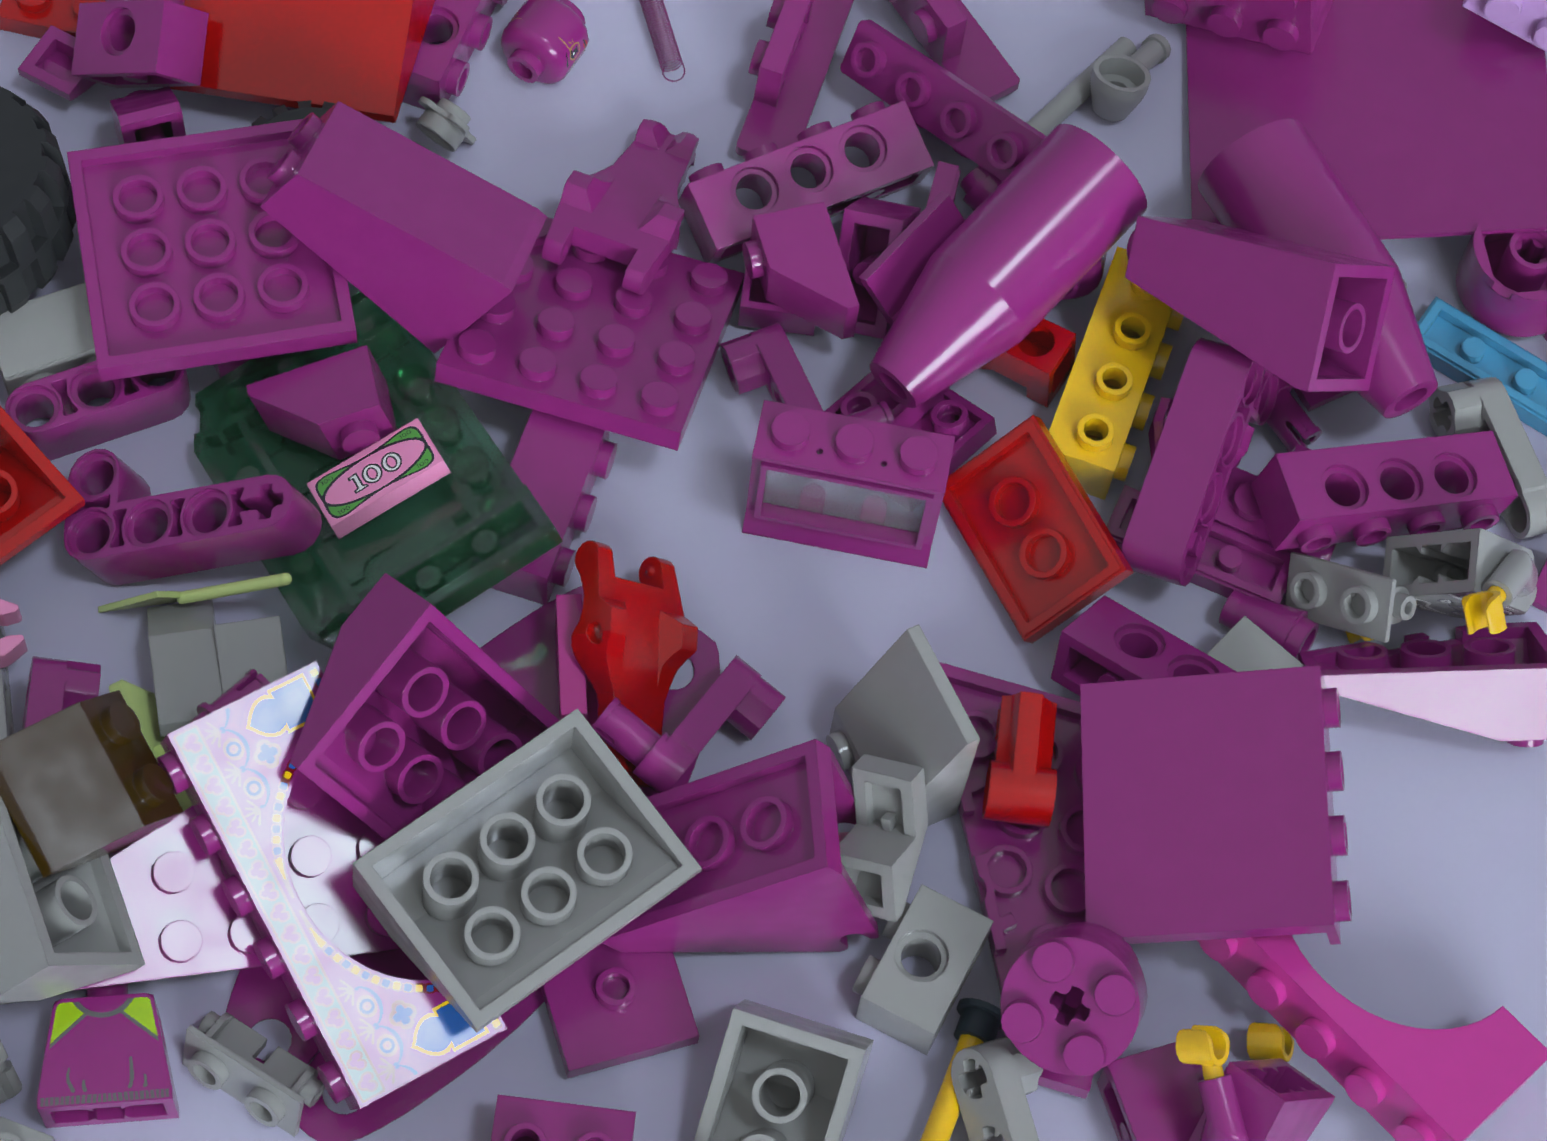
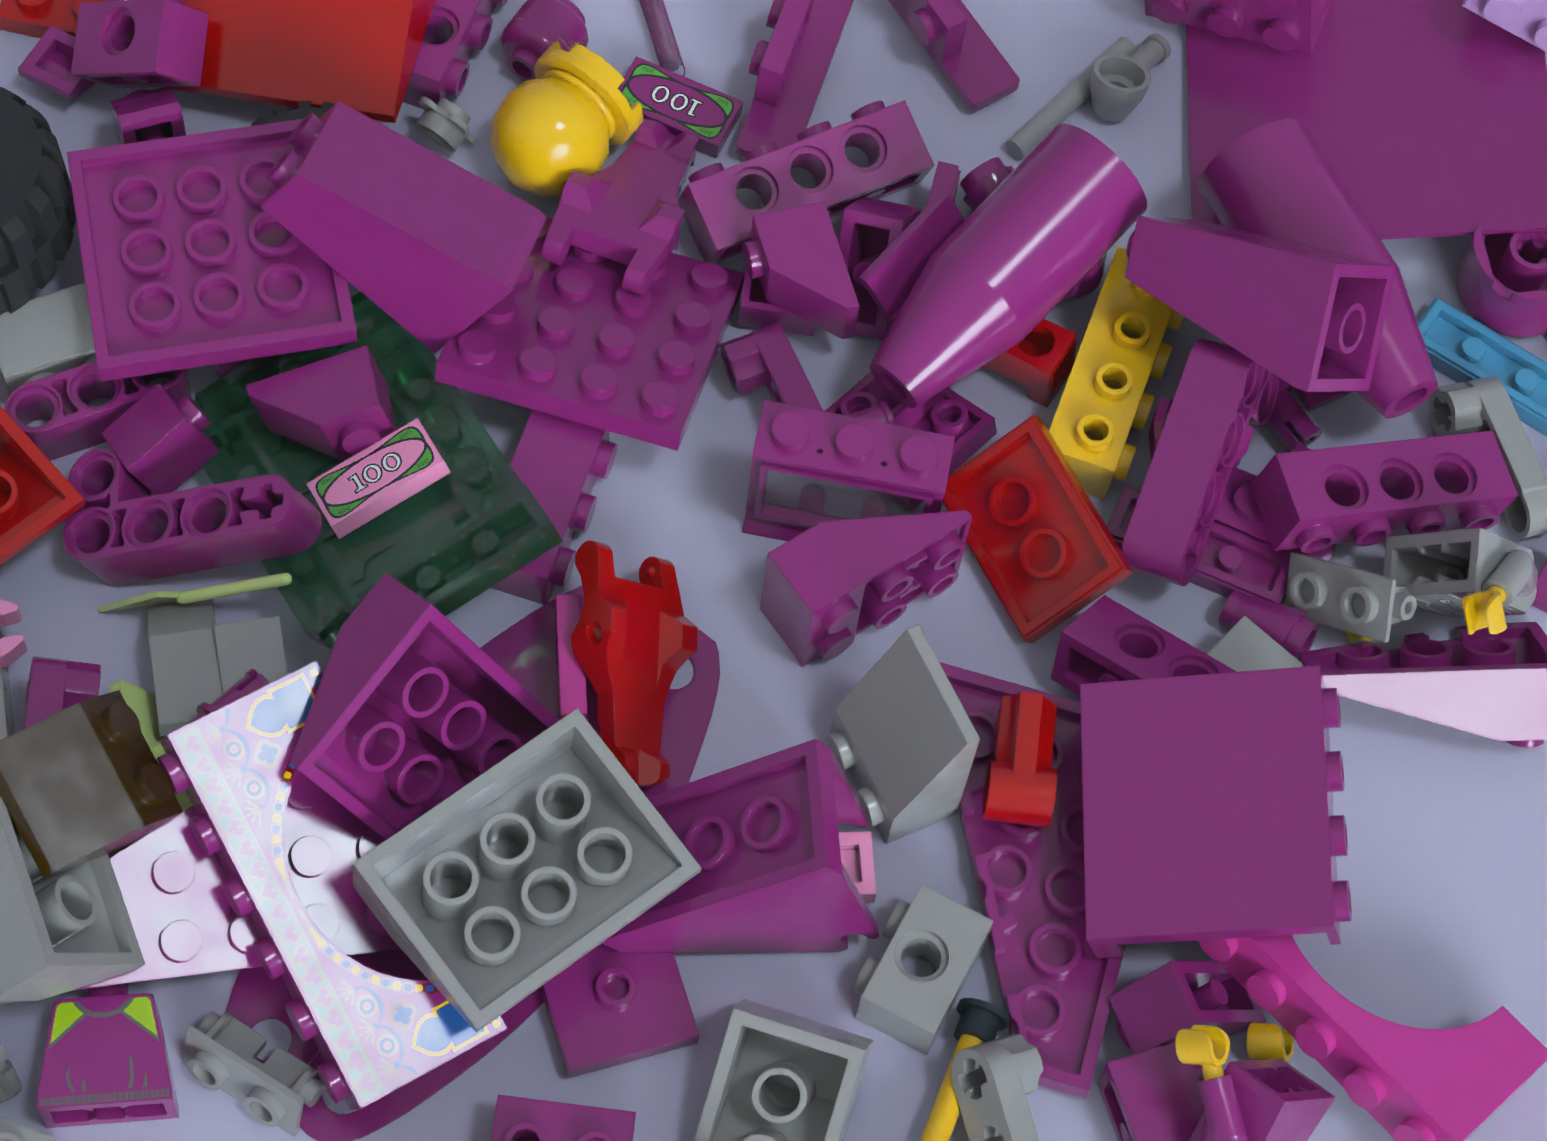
magenta beam [592,655,786,793] -> none
light grey slope [839,754,928,922] -> none
magenta bracket [840,19,1046,181] -> none
magenta brick [1001,922,1148,1076] -> none
none -> magenta brick [101,383,220,495]
none -> yellow tile [490,41,644,197]
none -> magenta tile [618,56,743,157]
none -> magenta slope [760,510,973,667]
none -> magenta slope [1109,960,1267,1054]

